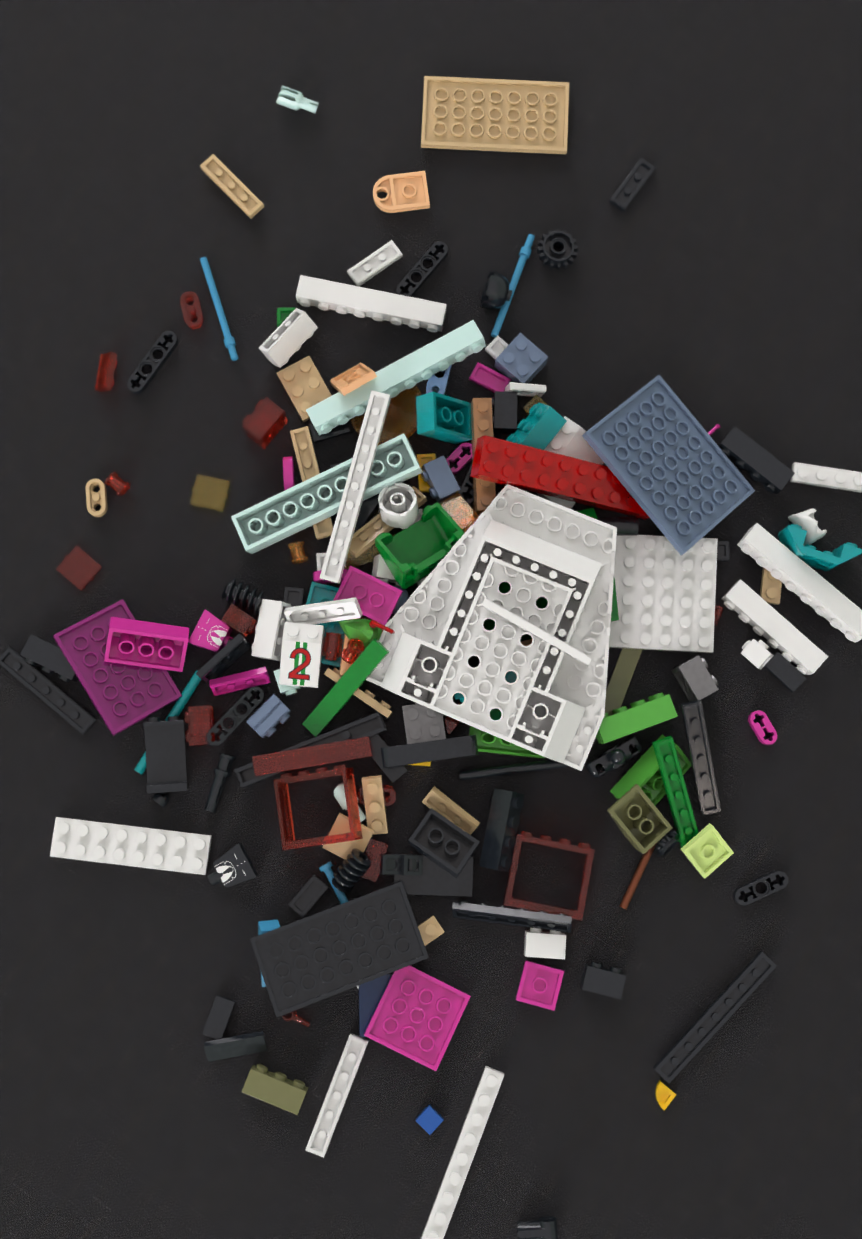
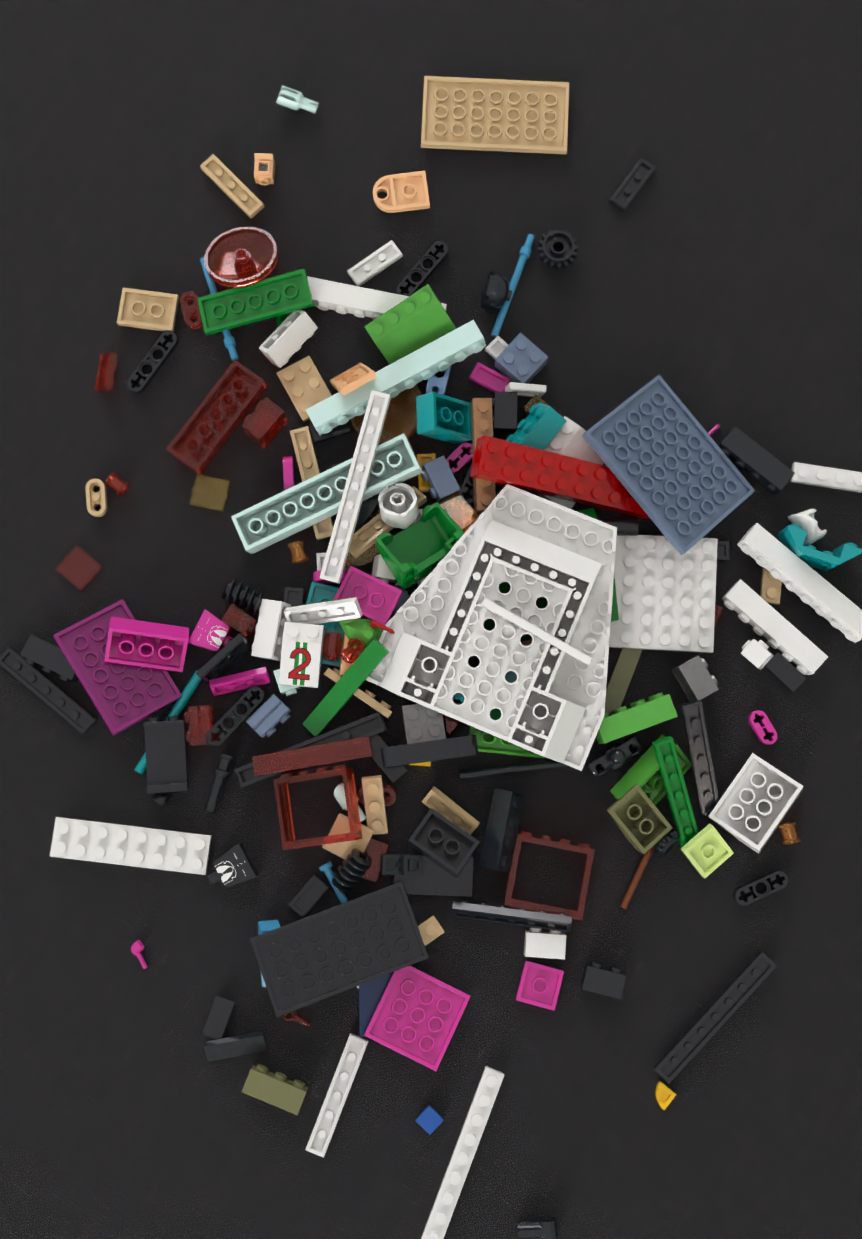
none -> tan plate [117,288,179,332]
none -> dark pink hand [131,940,148,969]
none -> clear red brick [166,360,268,476]
none -> green plate [197,269,314,335]
none -> clear red dish [204,226,279,288]
none -> light nougat window [254,153,275,186]
none -> bright green slope [364,284,457,364]
none -> white slope [708,753,803,854]
none -> clear orange bush [778,821,801,845]

